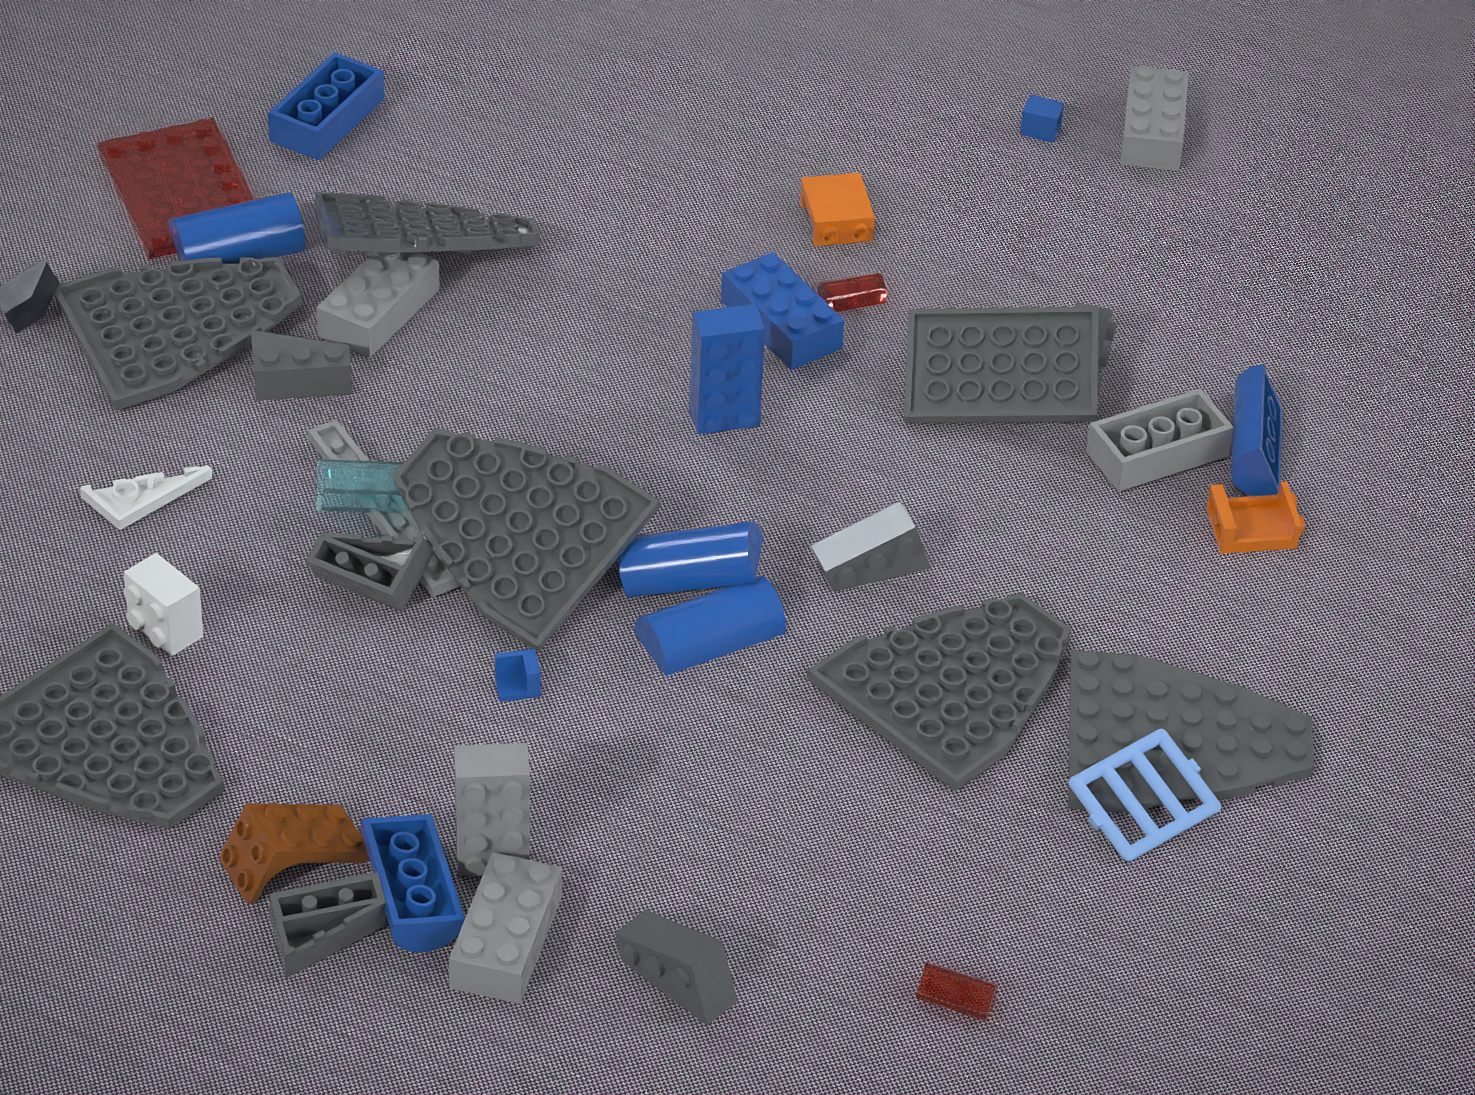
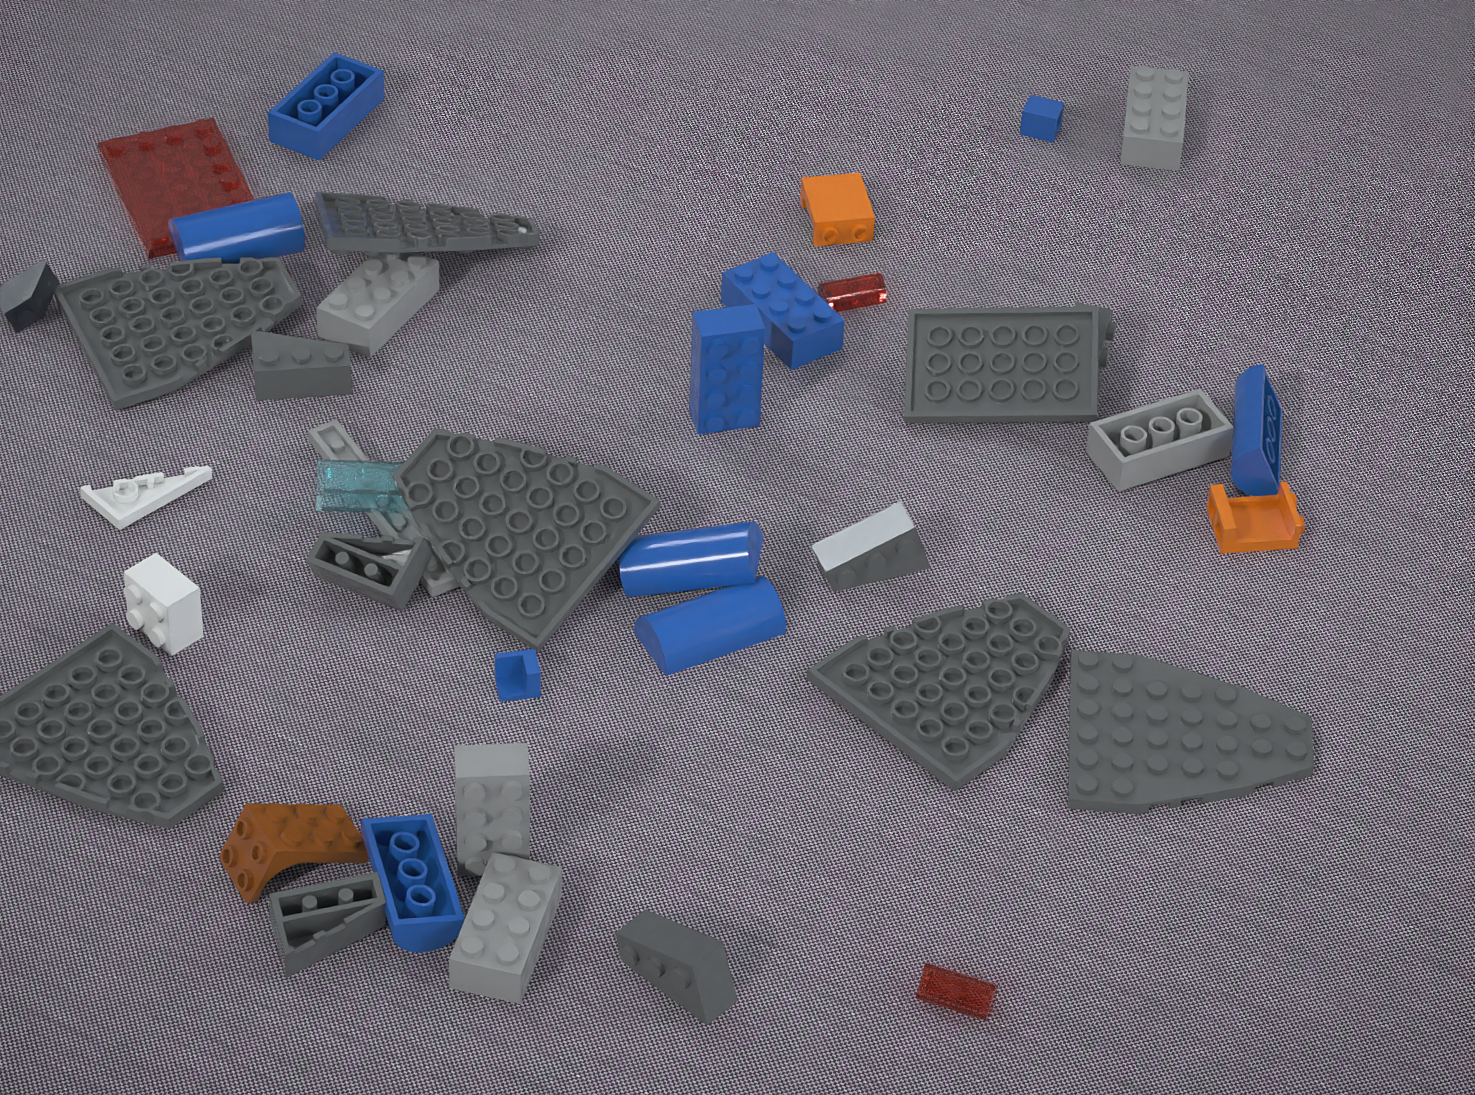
light blue bar [1068,729,1221,862] -> none

